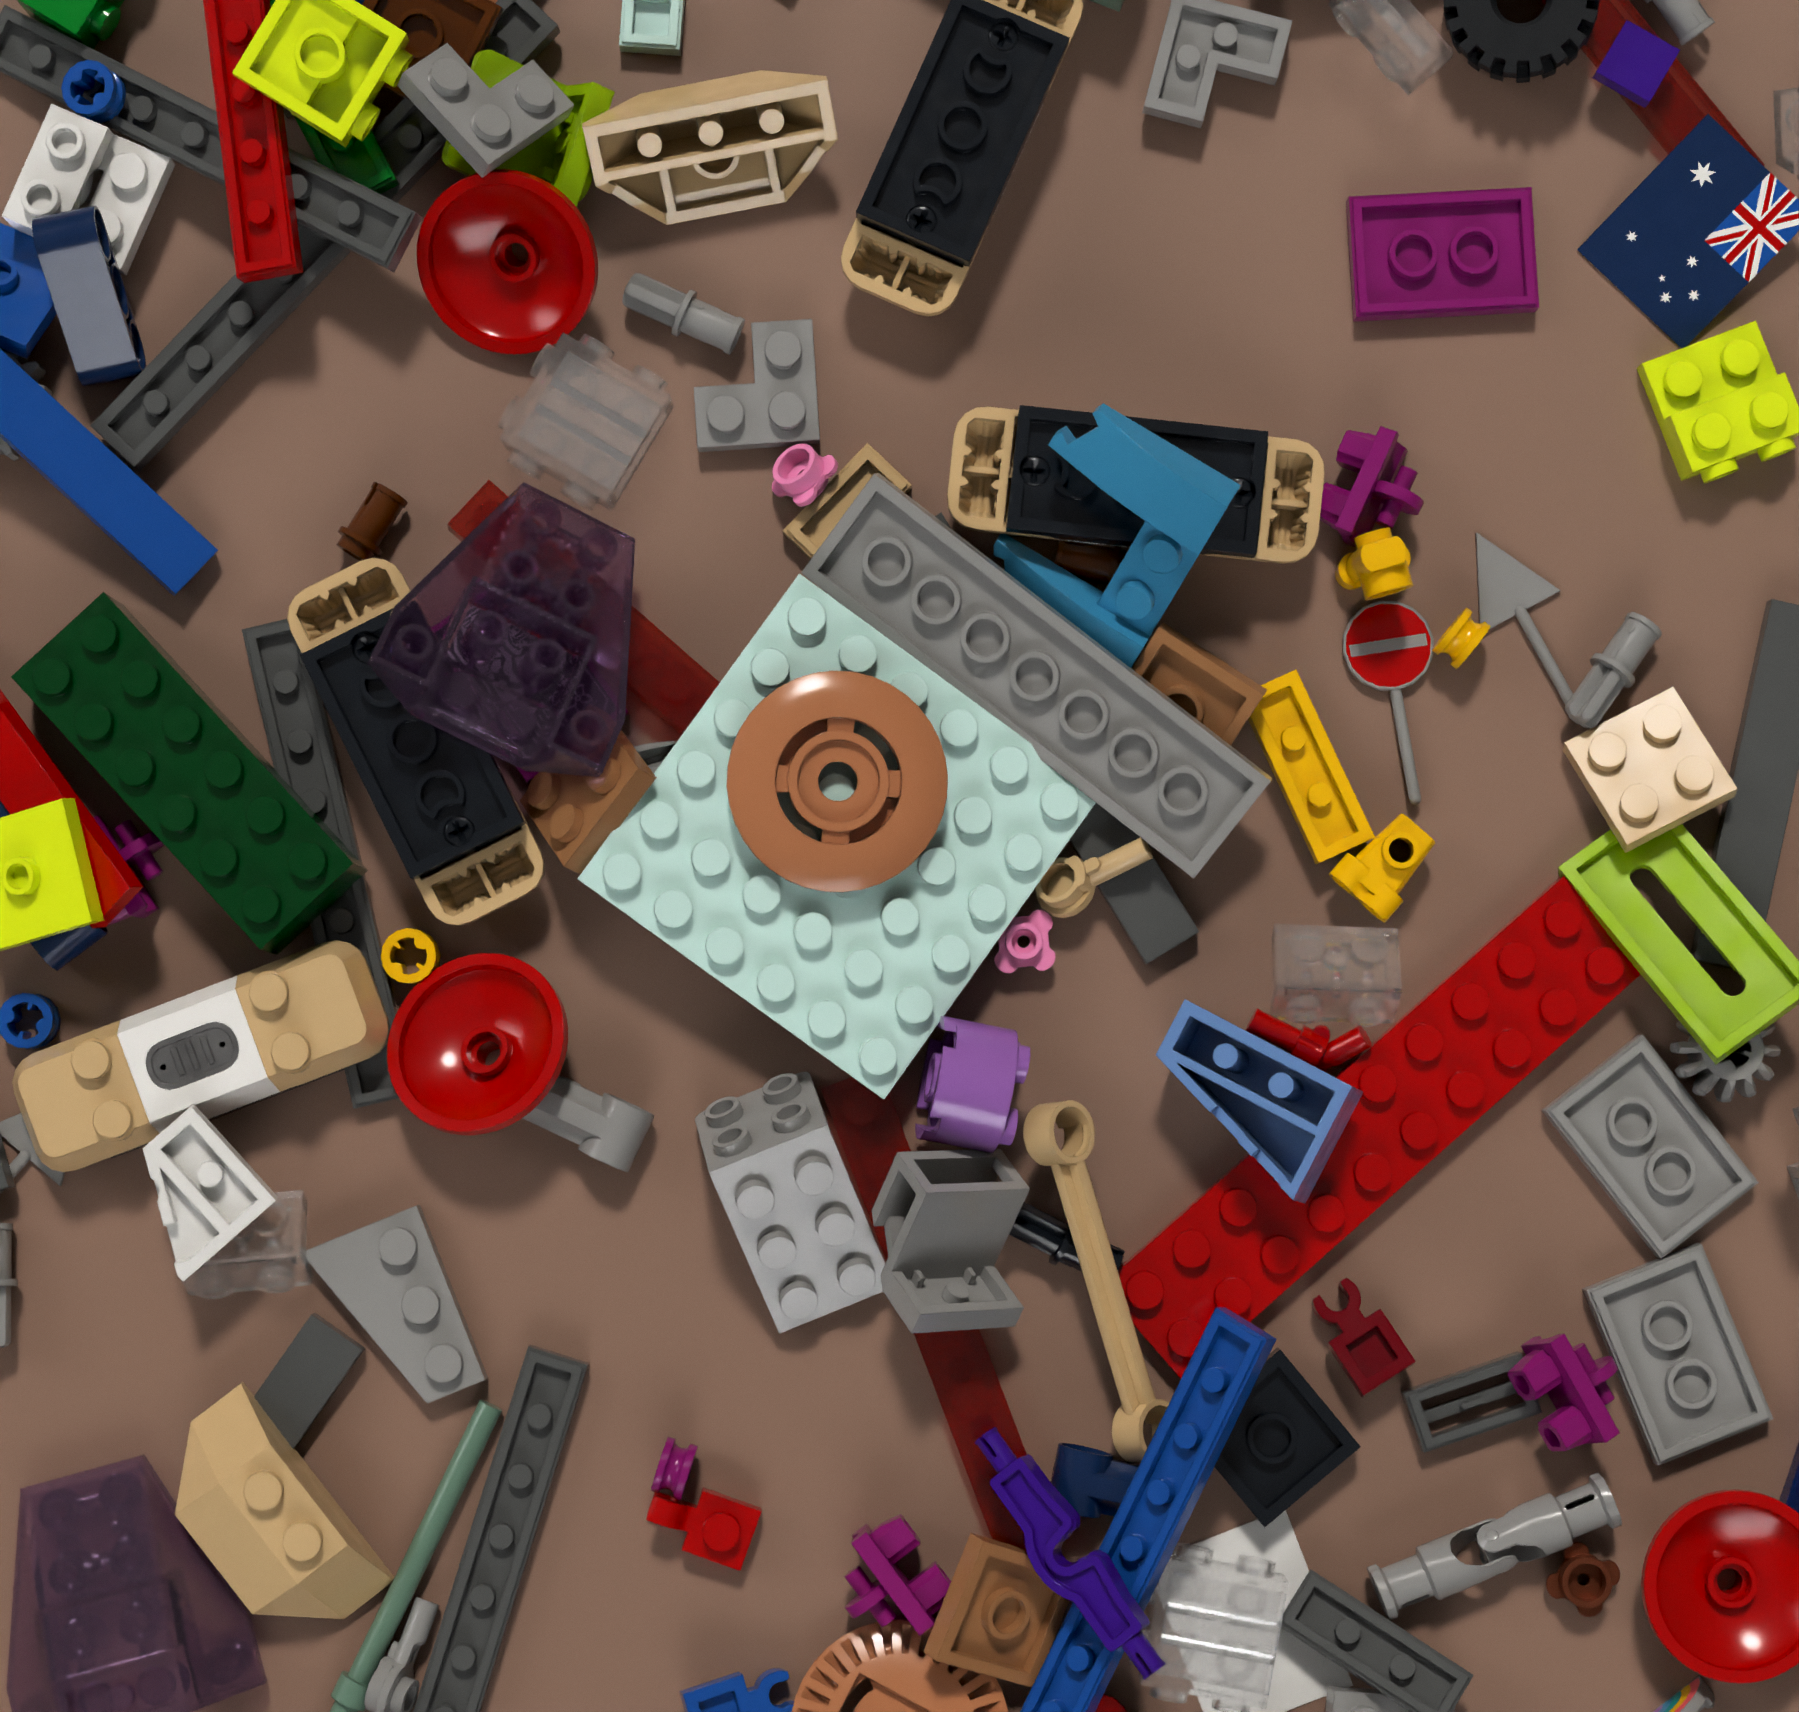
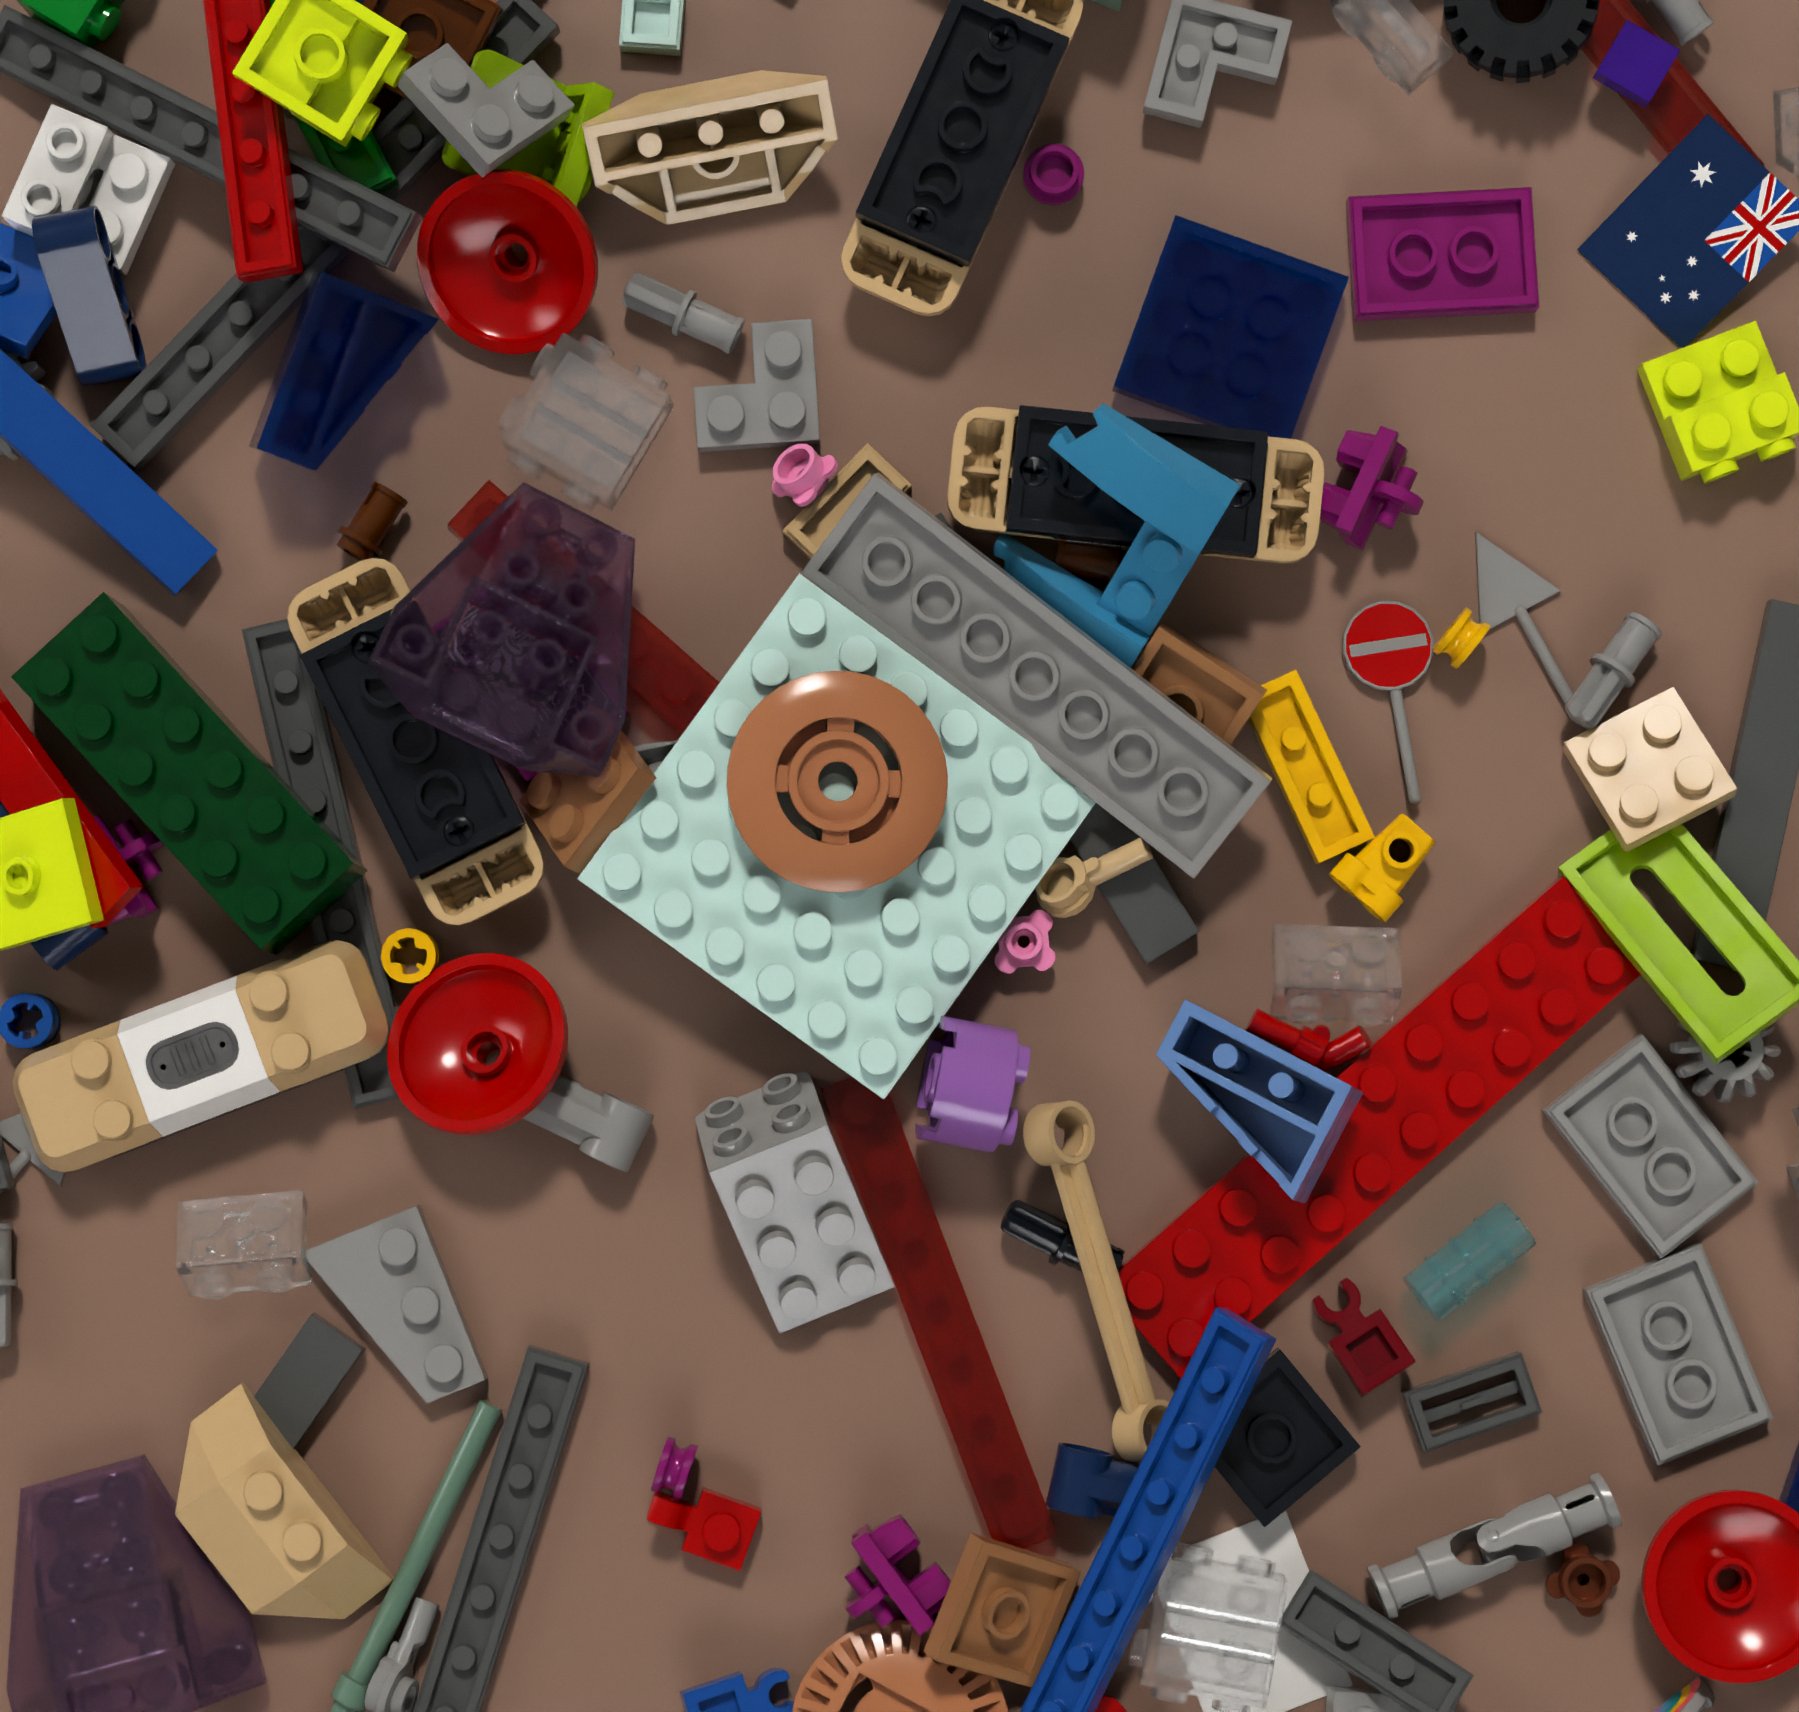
blue bush [61,60,126,123] -> none
white wing [142,1104,278,1282] -> none
light grey piece [872,1149,1030,1334] -> none
dark purple piece [974,1427,1166,1680] -> none
yellow plate [1335,527,1414,600] -> none
magenta hips [1507,1334,1620,1452] -> none
none -> clear blue wedge [249,272,439,471]
none -> magenta plate [1023,143,1084,206]
none -> clear blue plate [1112,215,1349,439]
none -> clear light blue axle [1403,1201,1536,1322]

